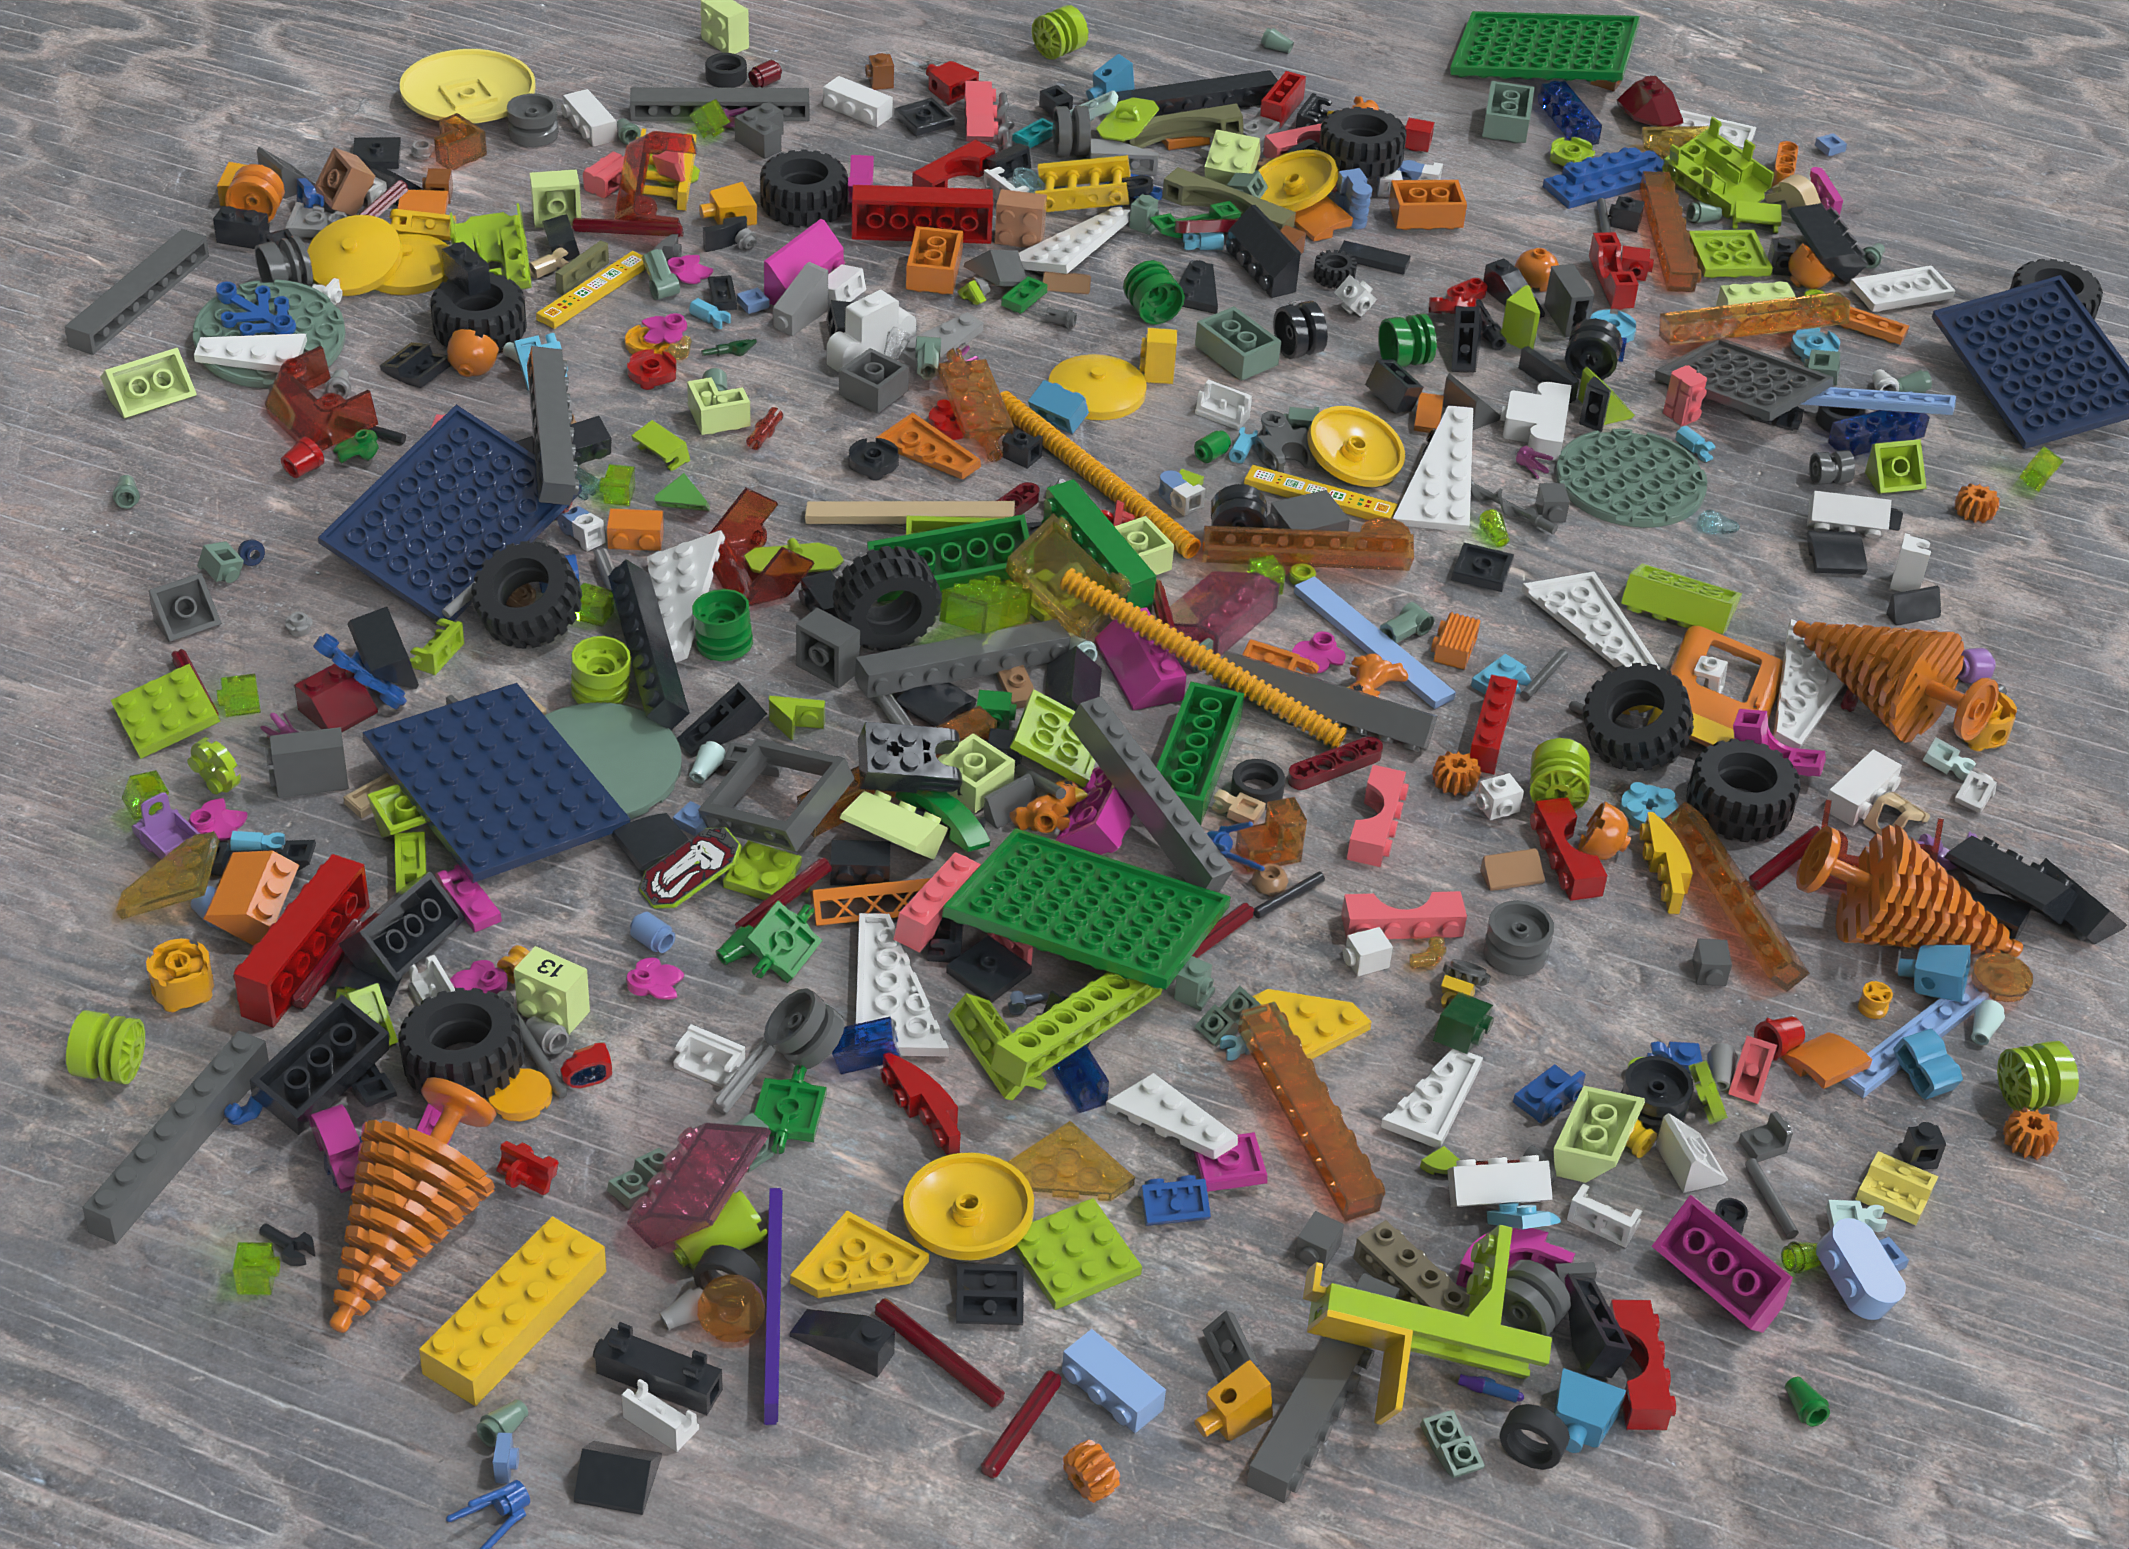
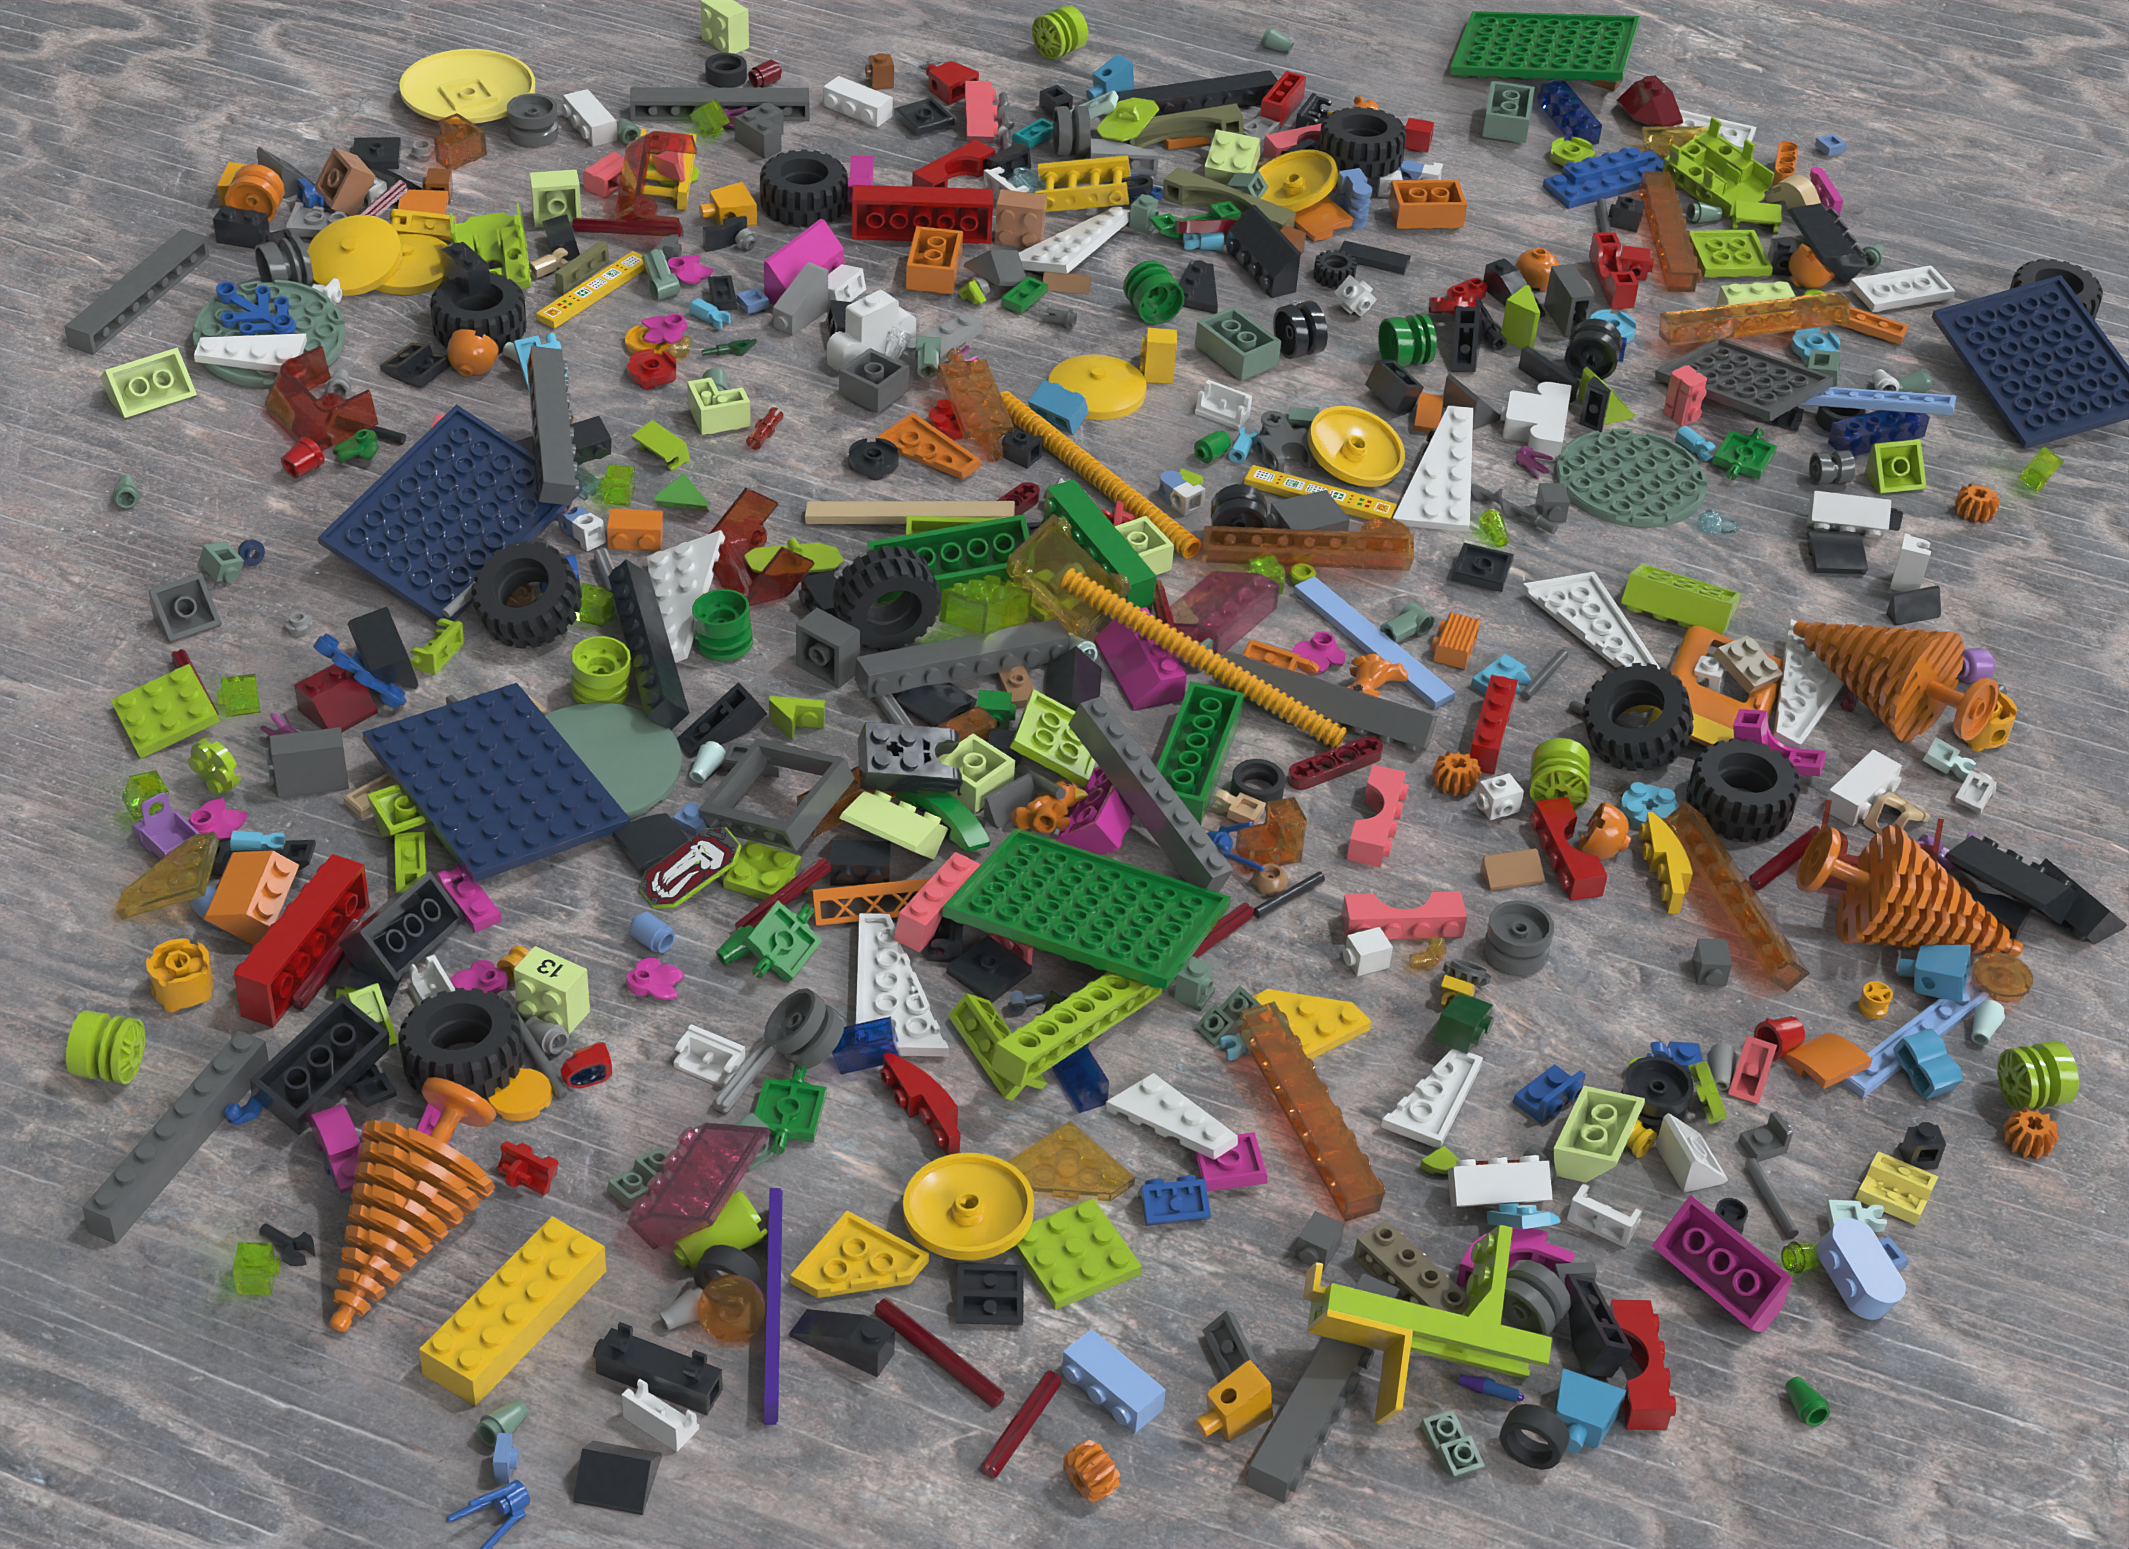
none -> green plate [1712,428,1777,480]
none -> dark tan plate [1713,635,1784,694]

